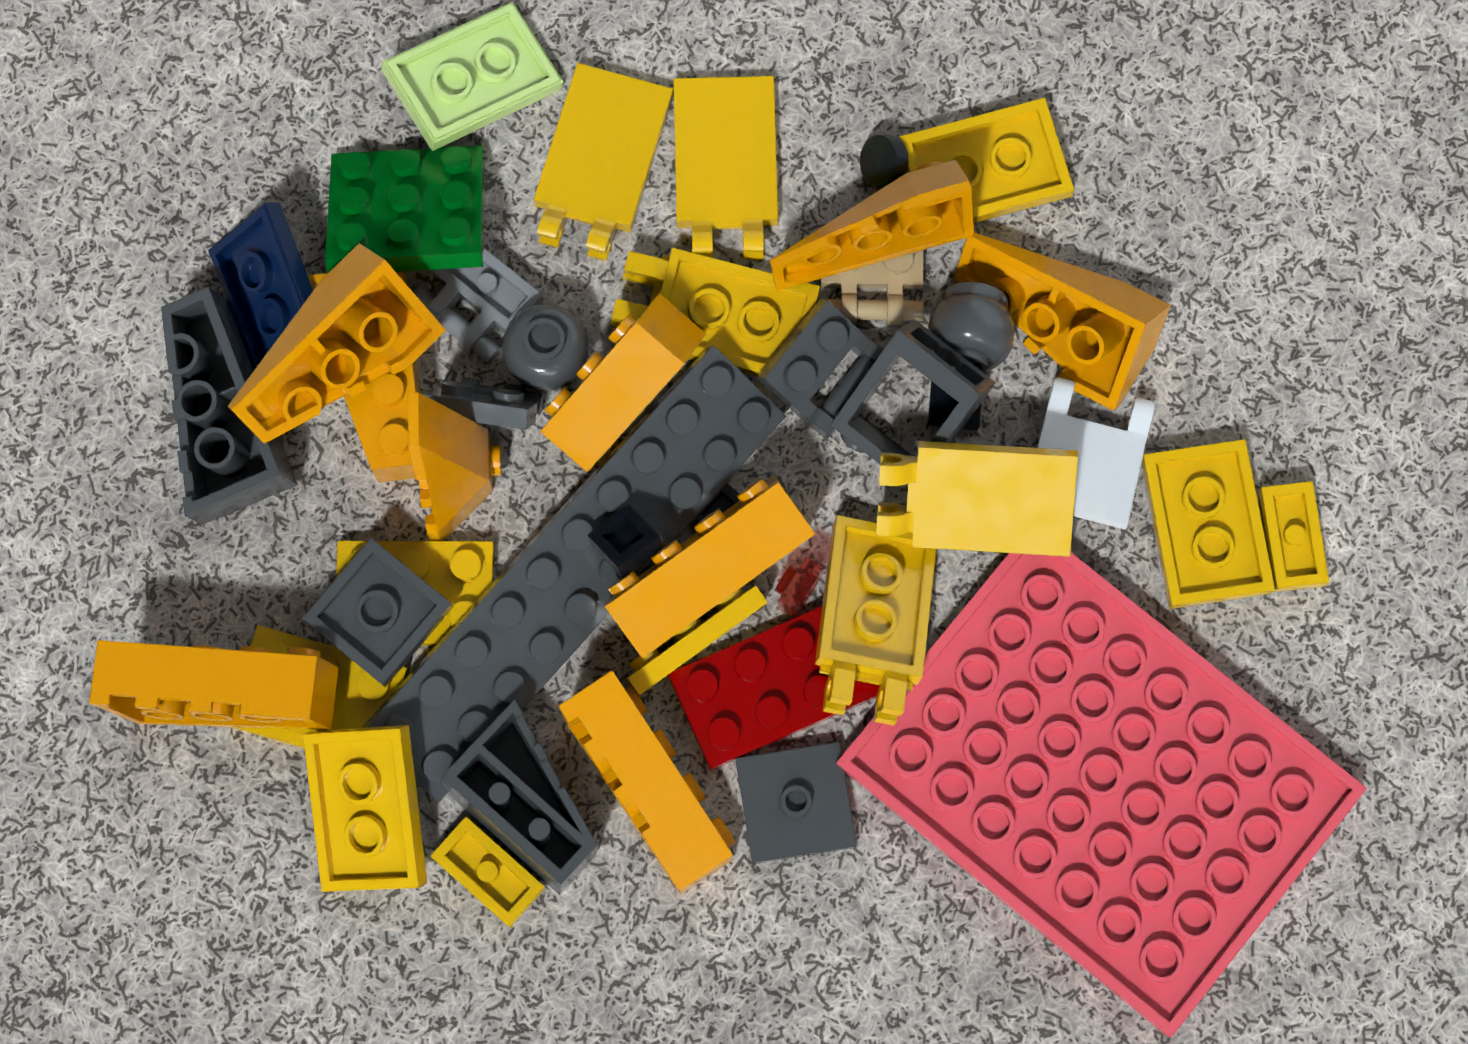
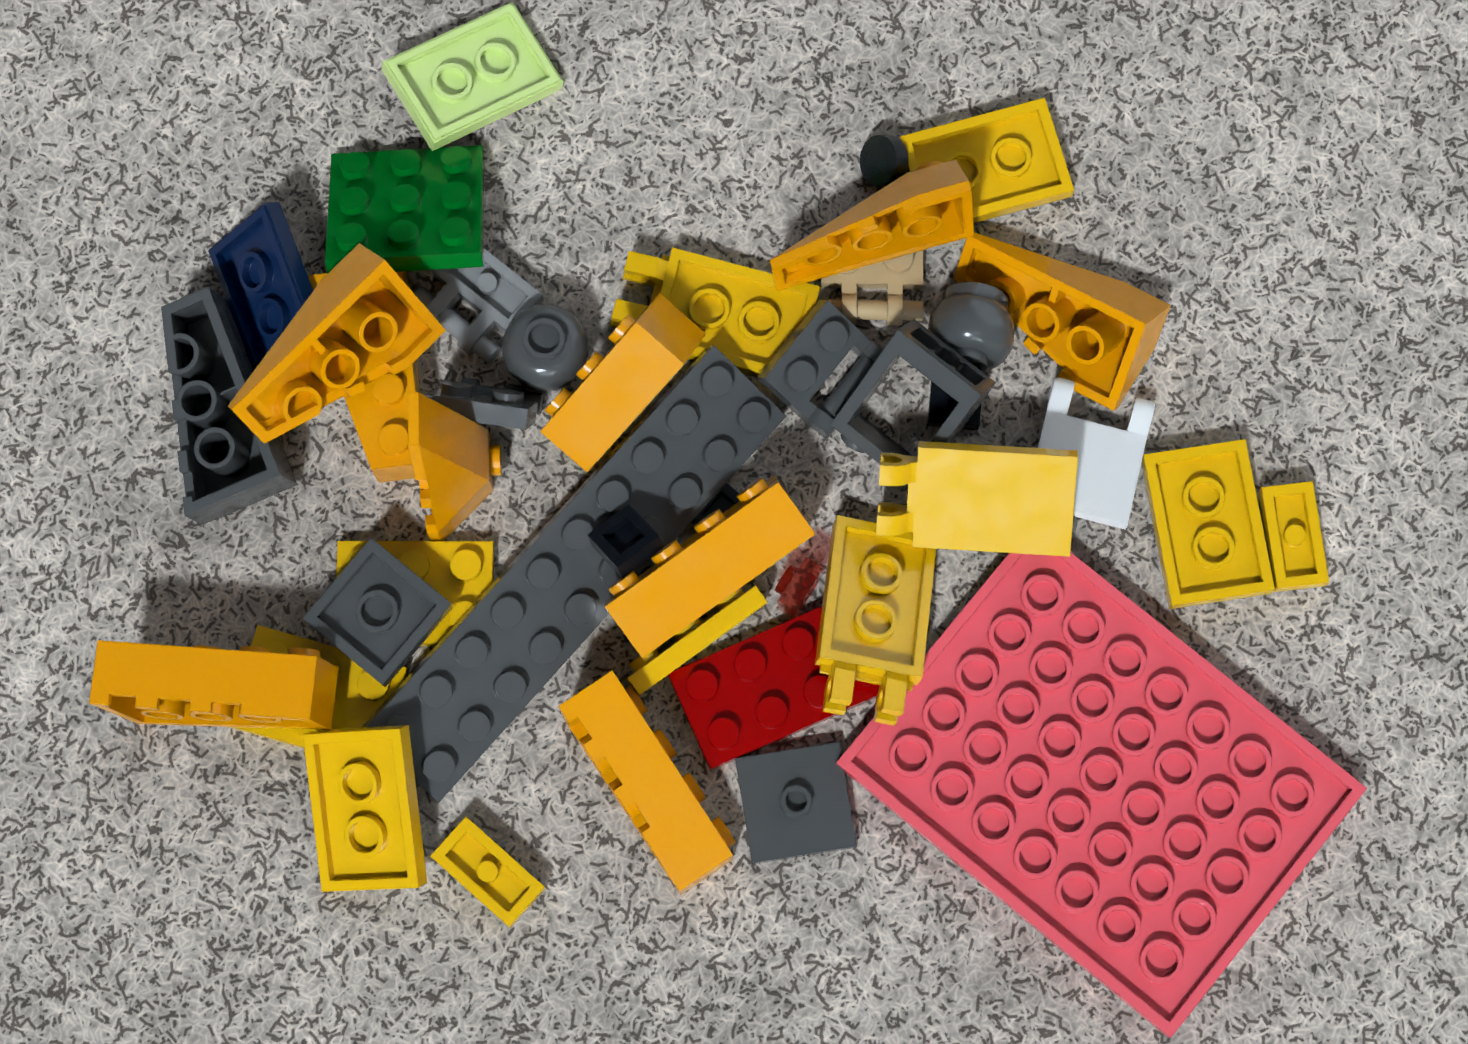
dark grey wedge [441,699,598,895] -> none
yellow tile [533,63,674,261] -> none
yellow tile [673,76,778,260] -> none

